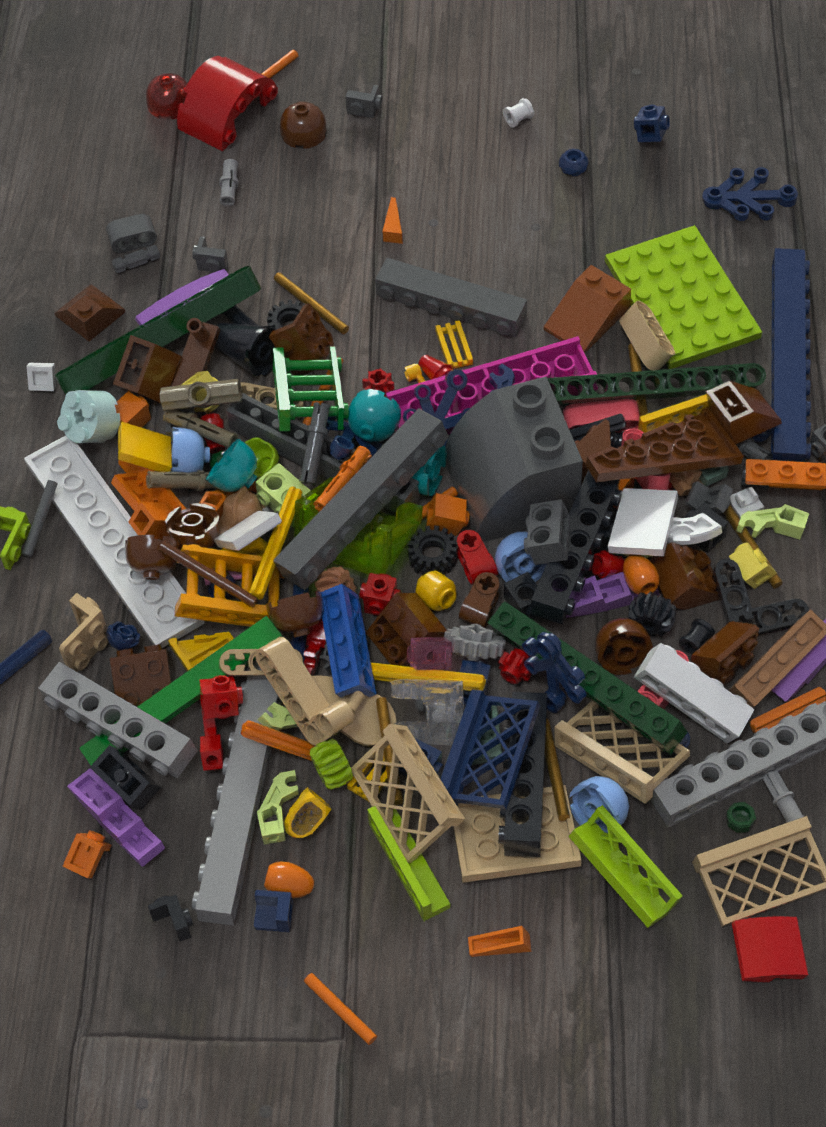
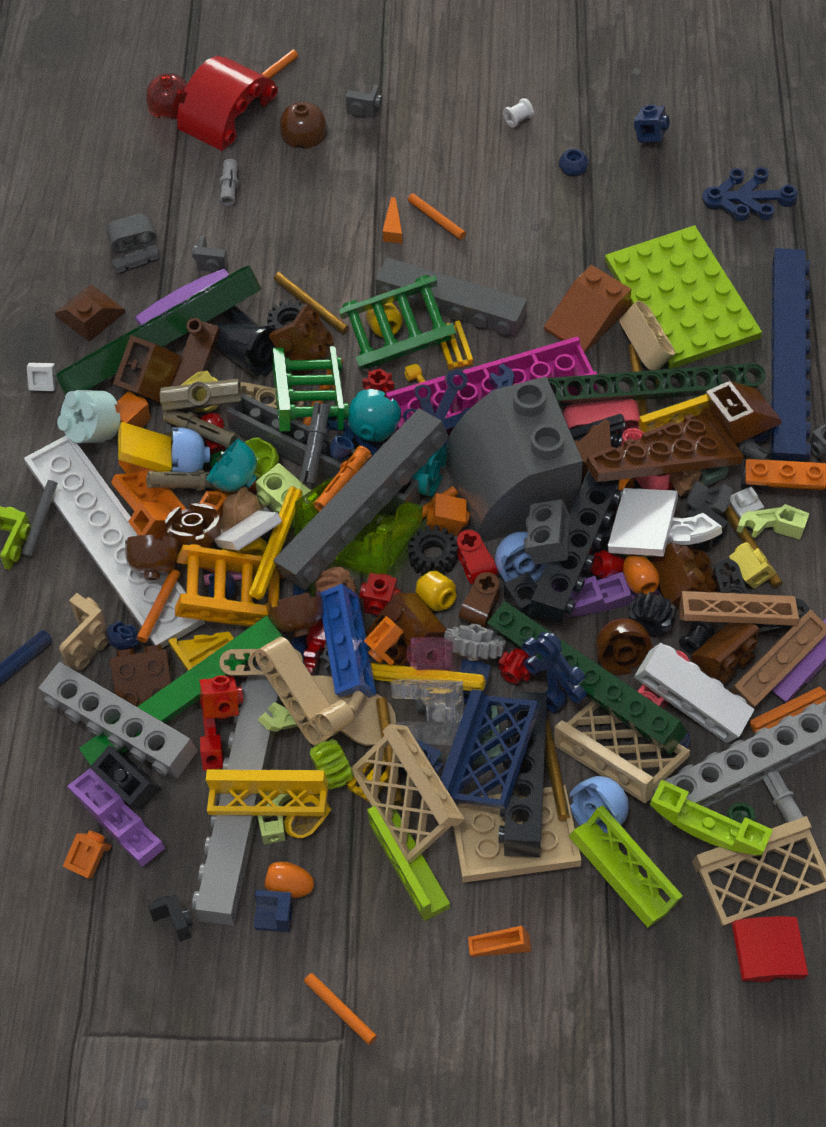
reddish brown bar [158,541,258,608] -> none
orange axle [241,720,315,761] -> none
red cone [418,355,453,380] -> none
none -> orange bar [136,569,180,643]
none -> yellow fence [206,770,329,816]
none -> green fence [339,275,456,371]
none -> orange bracket [364,616,404,666]
none -> yellow head [366,302,403,338]
none -> orange bar [408,193,466,240]
none -> lime slope [650,779,773,855]
none -> medium nougat fence [679,591,799,625]

